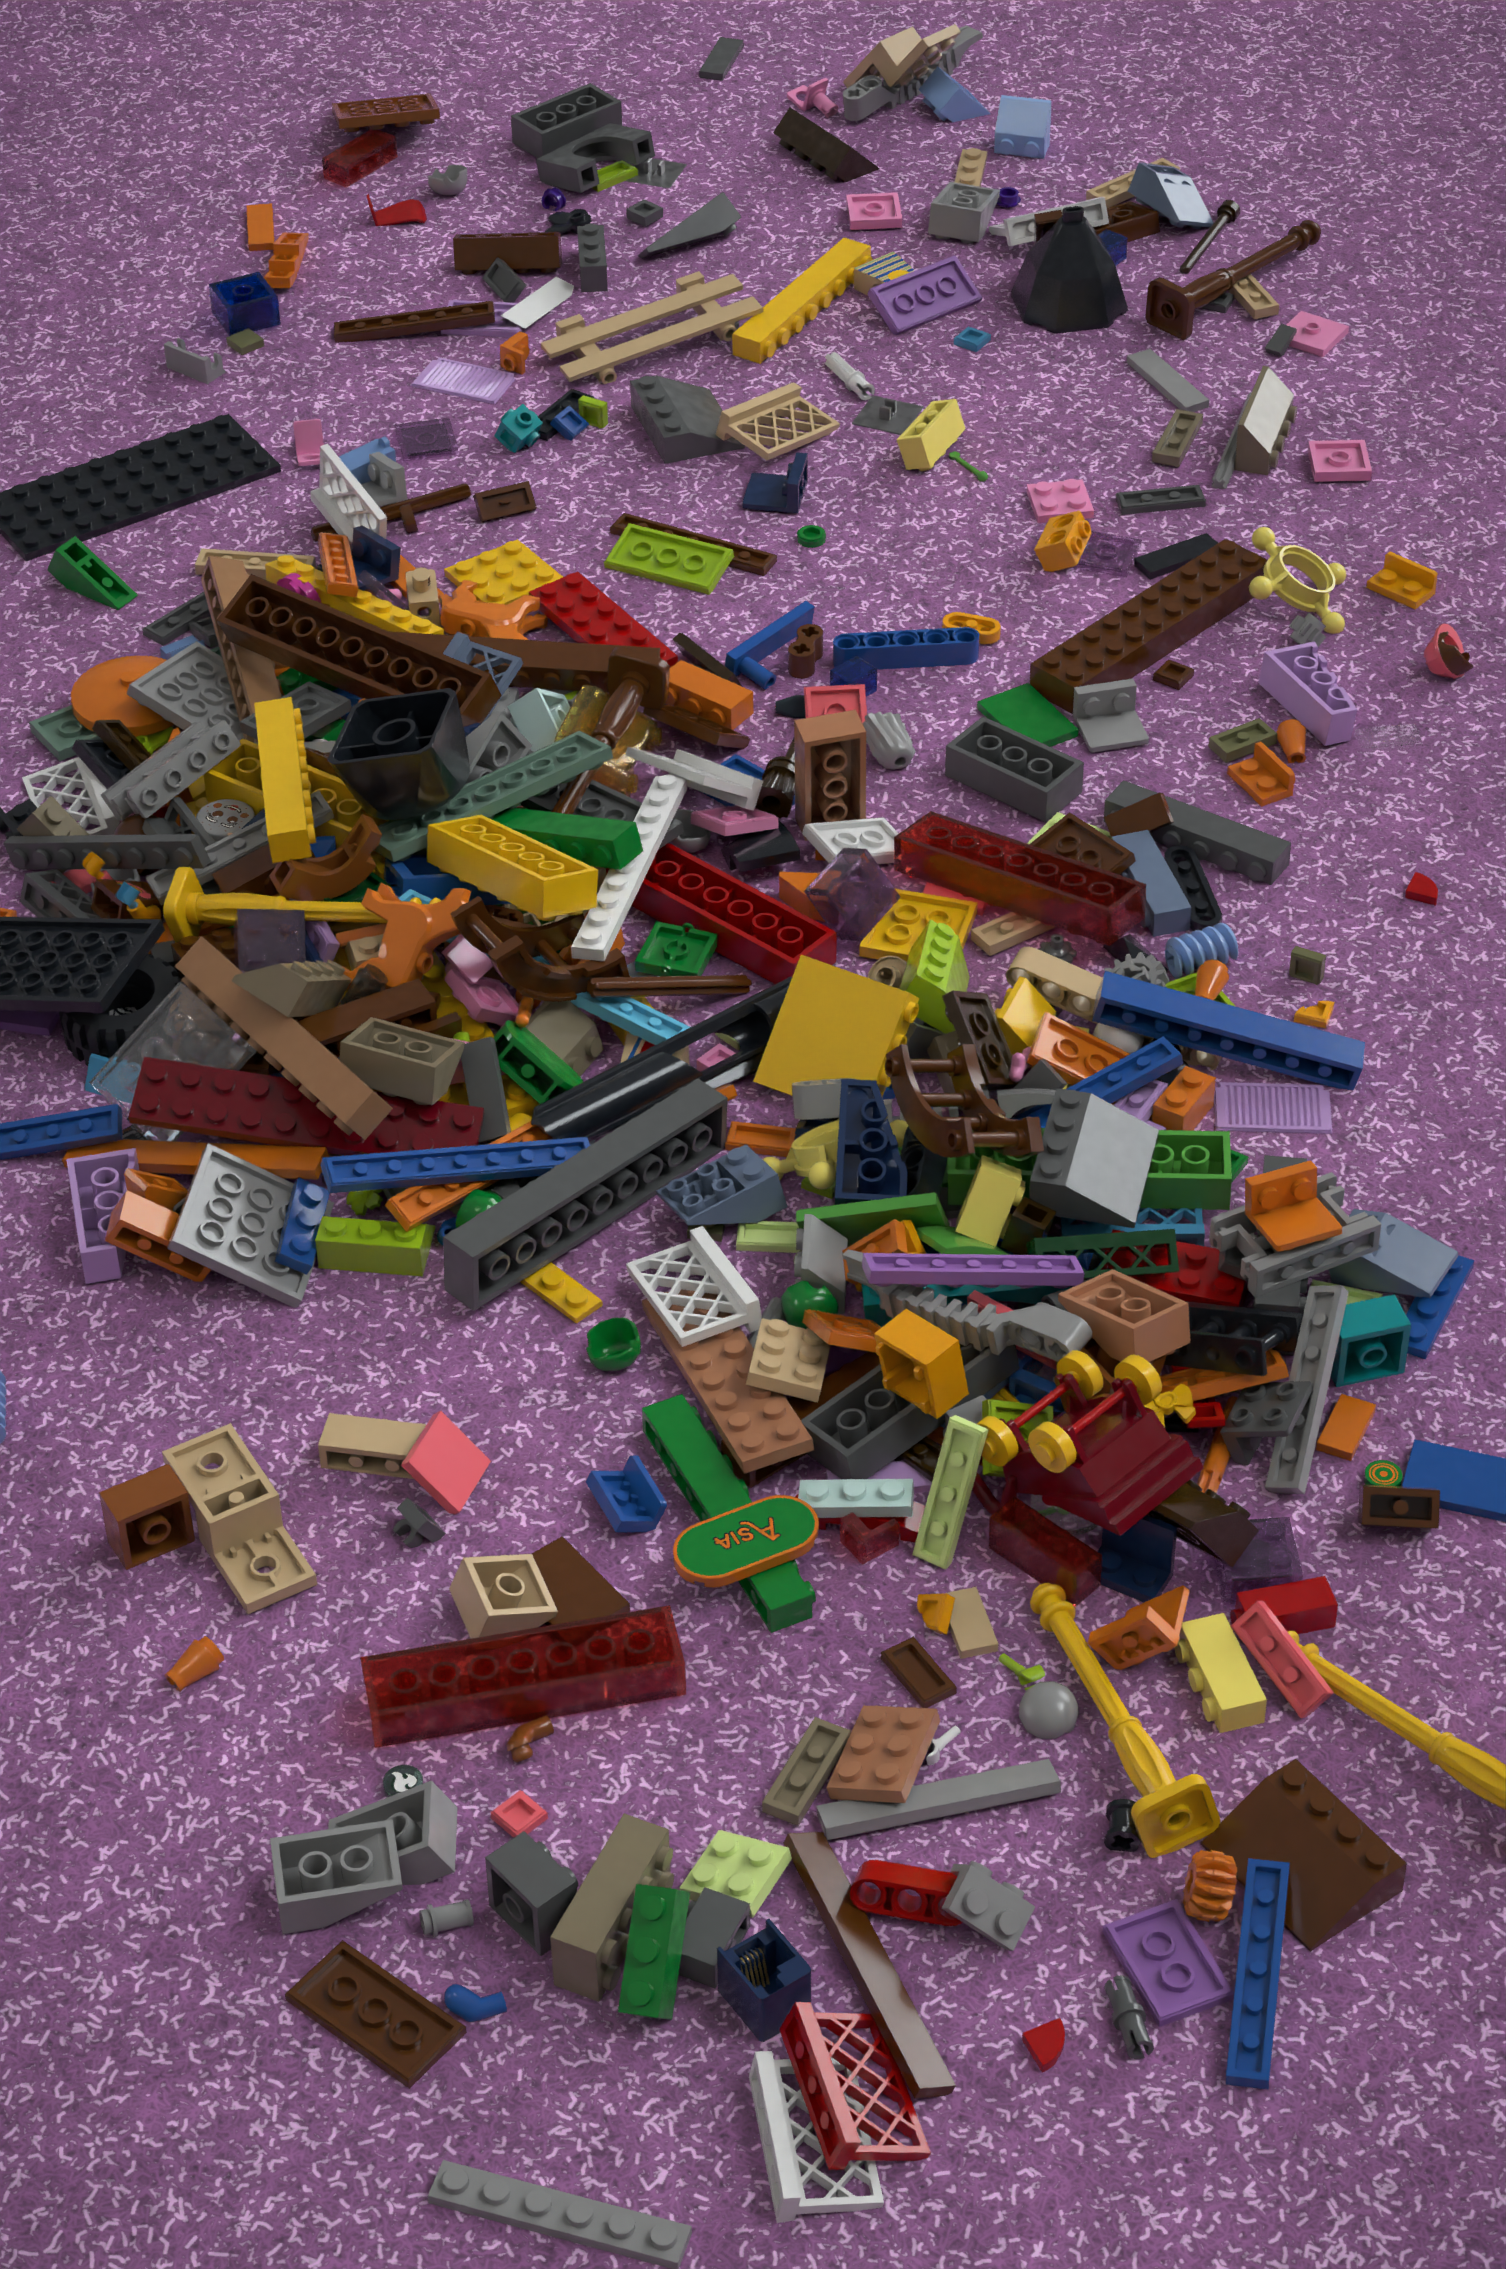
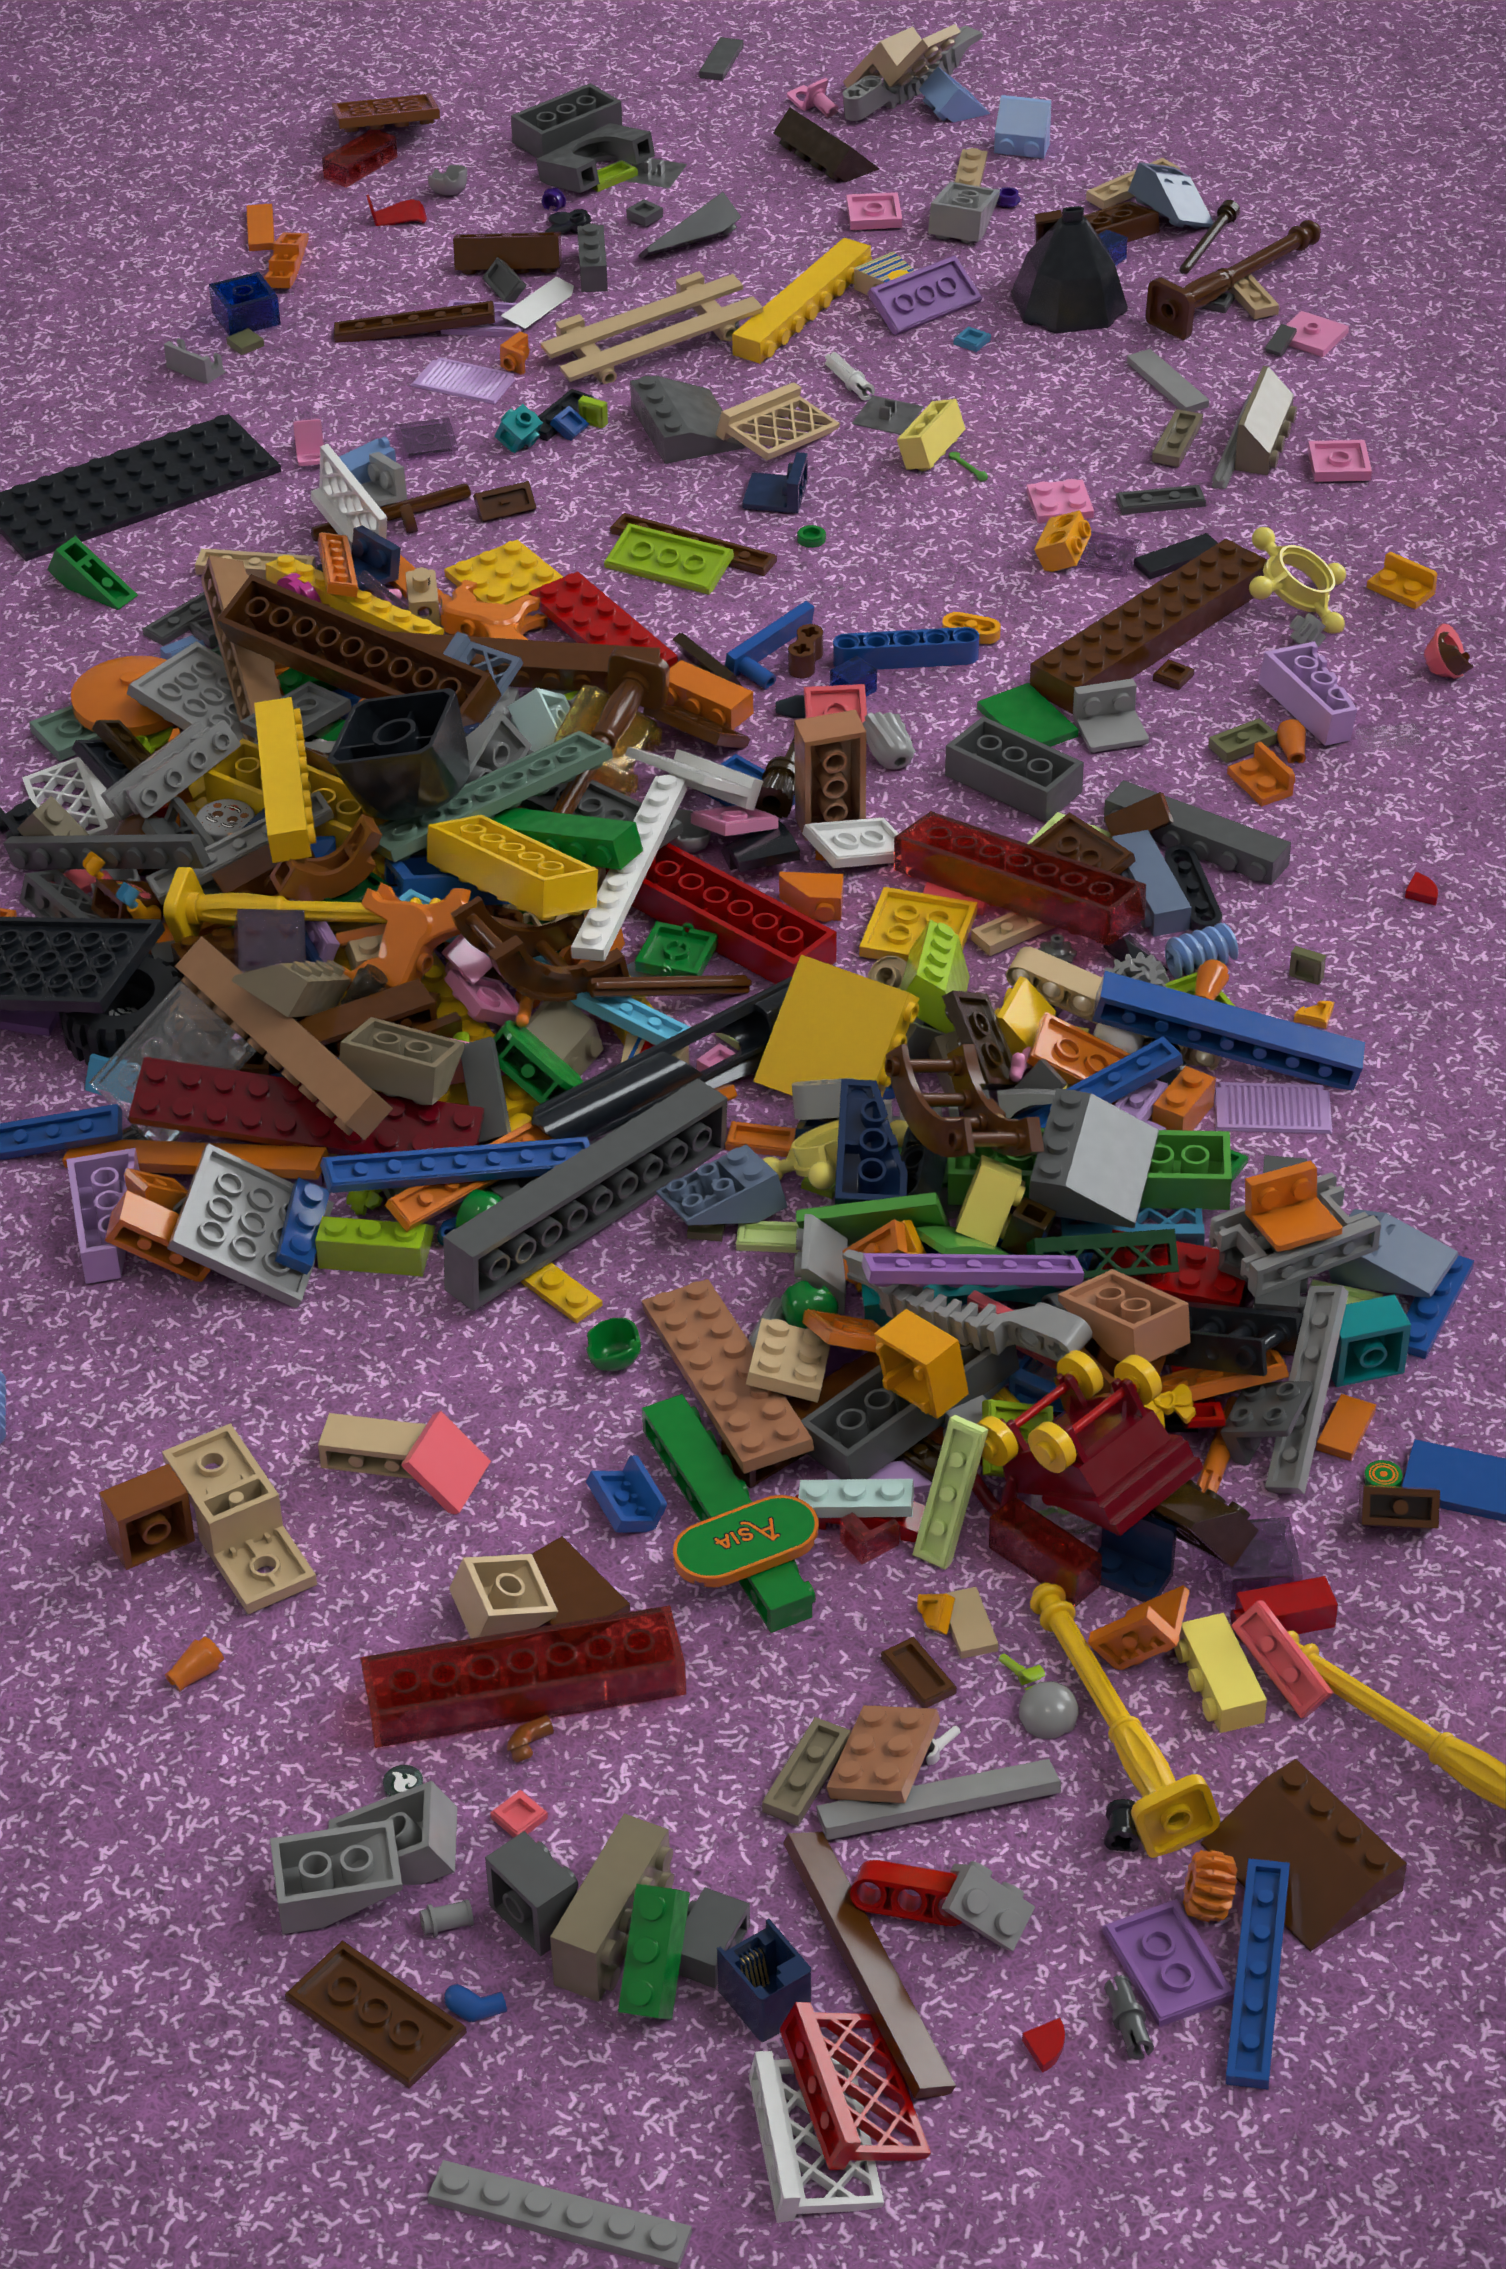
dark grey tile [393,1497,446,1548] -> none
white fence [626,1226,762,1347] -> none
yellowish green plate [680,1830,792,1918] -> none
clear purple brick [804,848,900,941] -> none
white fence [989,197,1109,246] -> none

